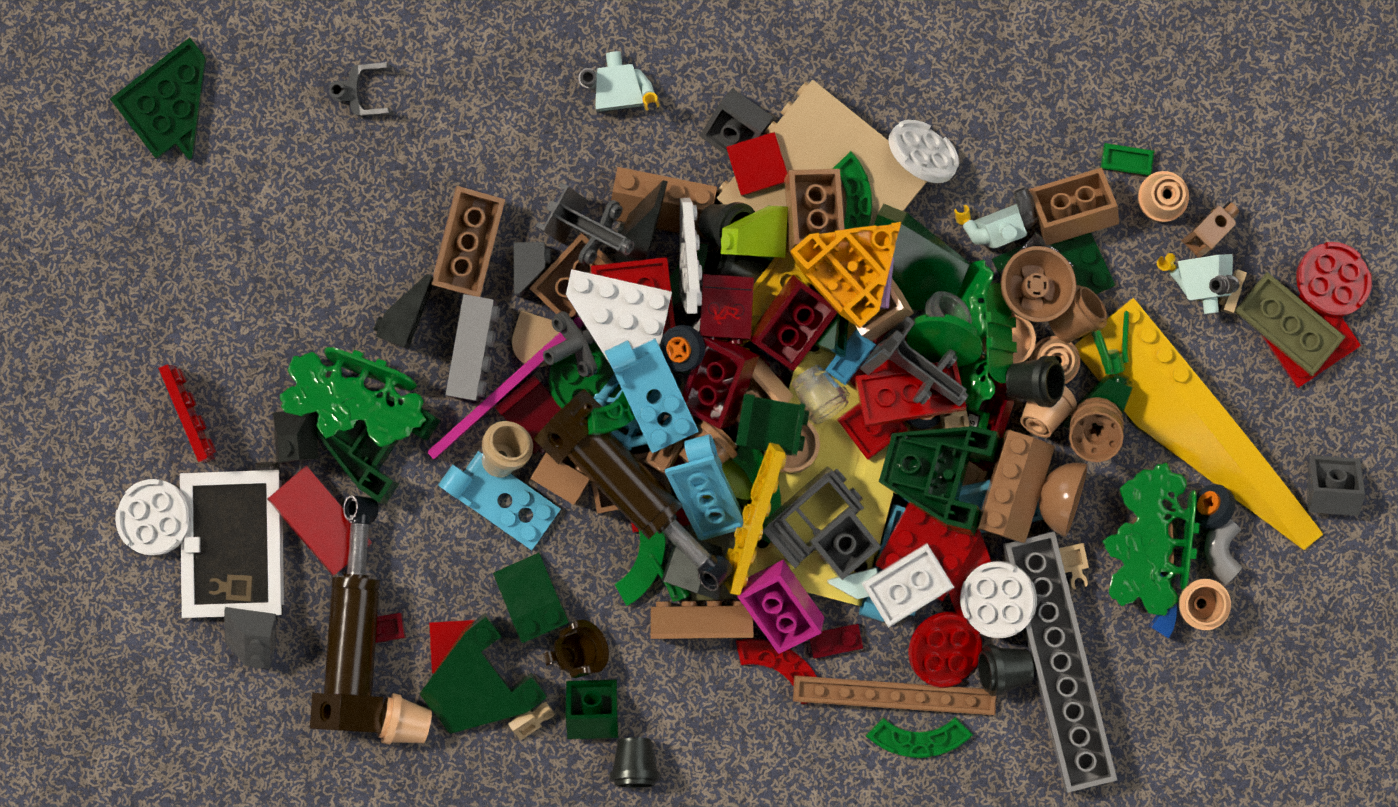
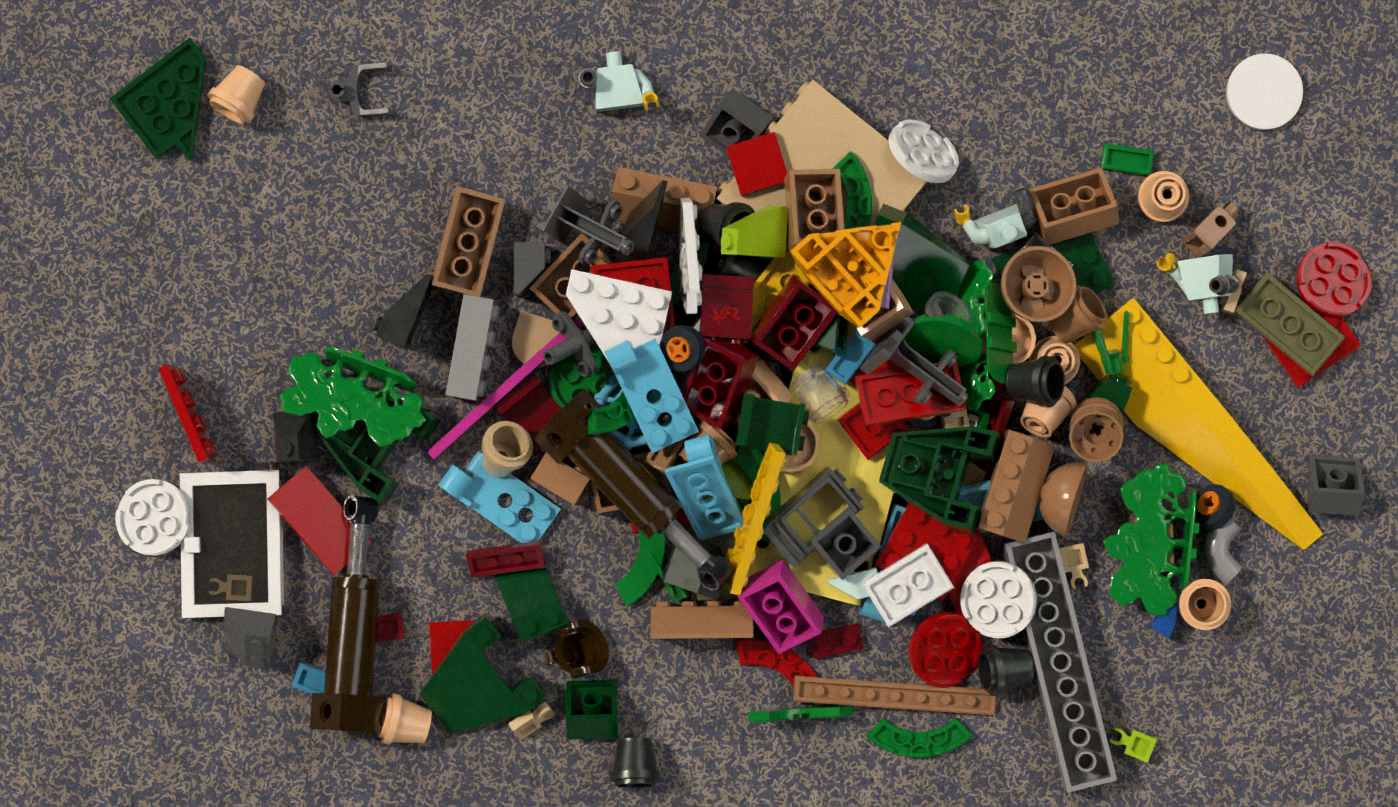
none -> light nougat piece [207,65,265,124]
none -> dark azure tile [291,662,325,694]
none -> dark red plate [466,540,546,578]
none -> green tile [748,705,853,722]
none -> lime plate [1109,727,1157,763]
none -> white tile [1226,54,1303,130]

